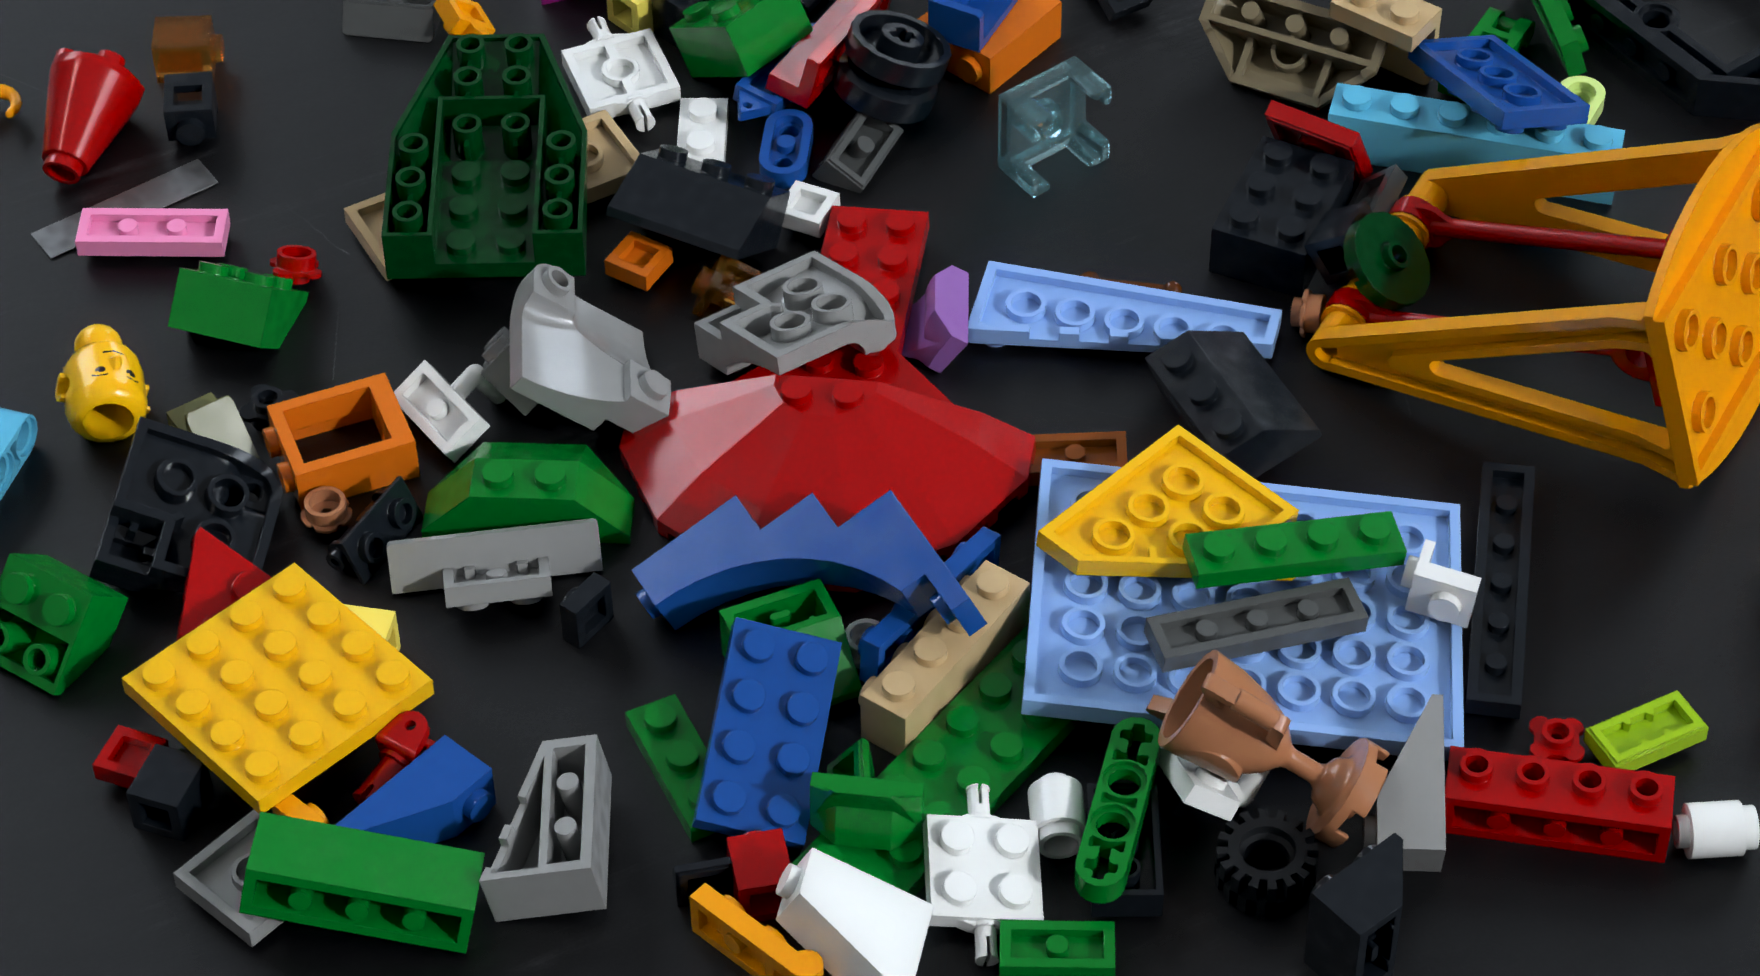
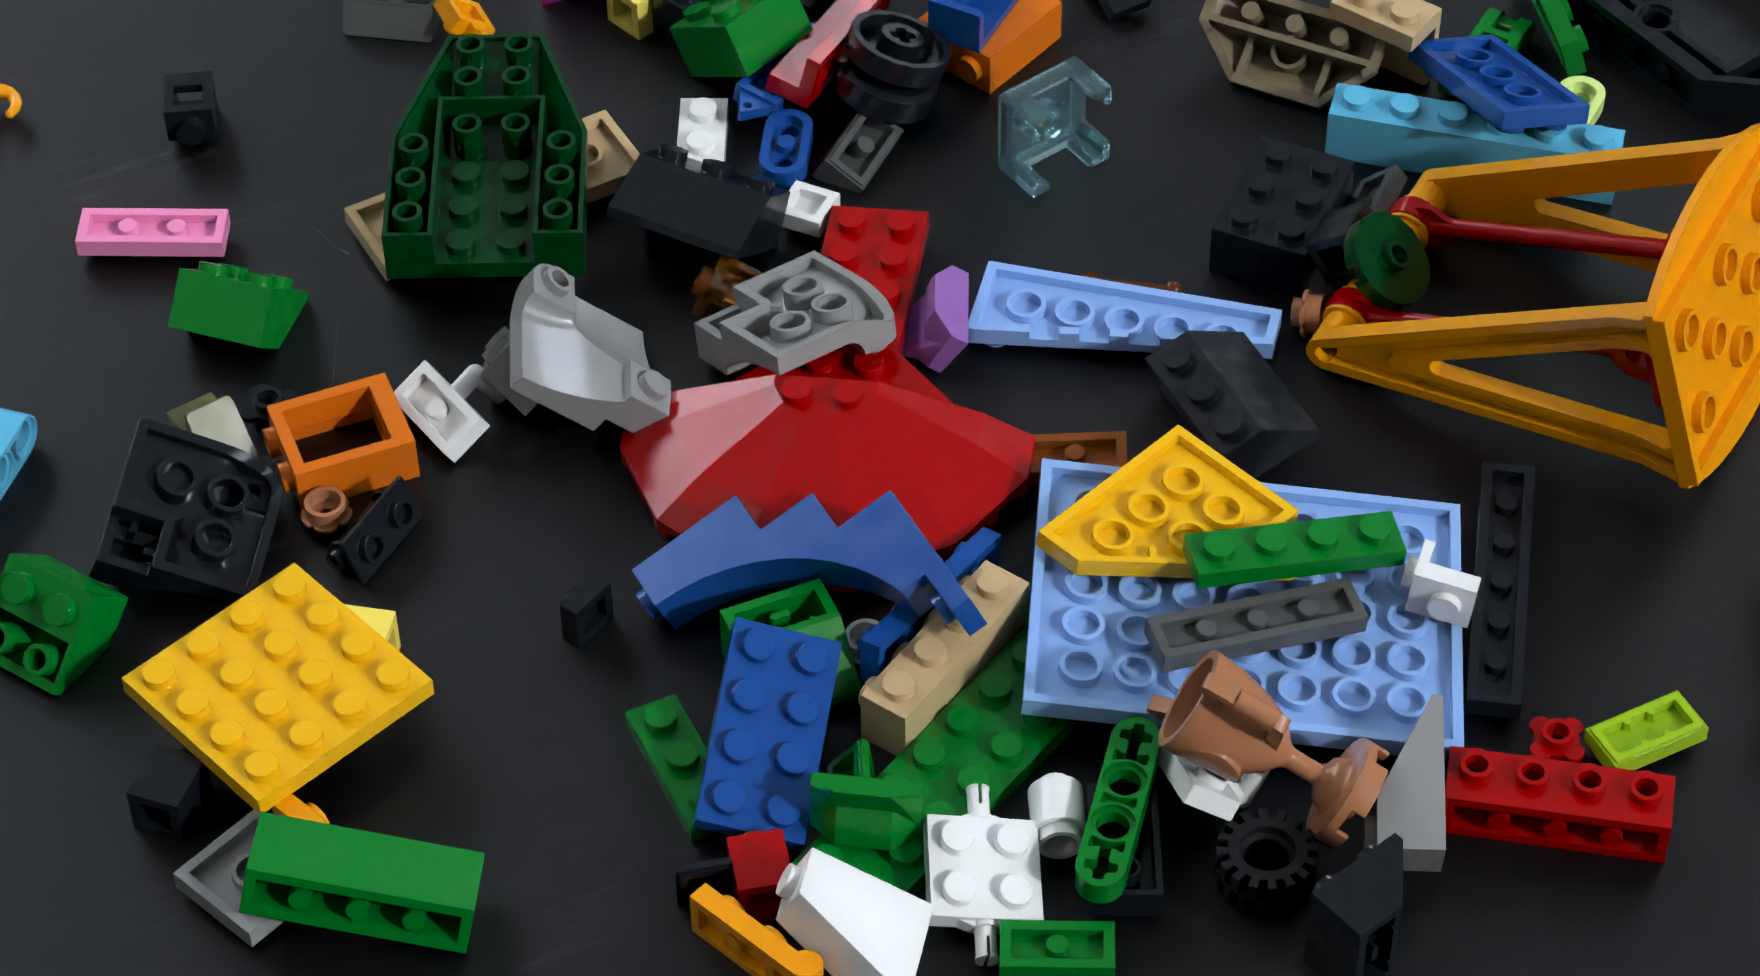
flat silver sticker [31,159,219,259] -> none
red cone [42,48,145,184] -> none
yellow piece [55,324,151,443] -> none
red plate [92,724,169,789] -> none
clear orange brick [151,15,224,83] -> none
red wing [176,526,272,641] -> none
red plate [270,245,322,285] -> none
blue slope [336,735,496,844] -> none
red piece [352,711,436,805] -> none
light grey bracket [386,518,603,611] -> none
green wedge [421,442,635,544] -> none
light grey wedge [479,734,612,922] -> none
white plate [561,16,681,132] -> none
orange plate [604,231,674,292] -> none
red tile [1264,100,1373,183] -> none
white brick [1672,800,1760,859] -> none

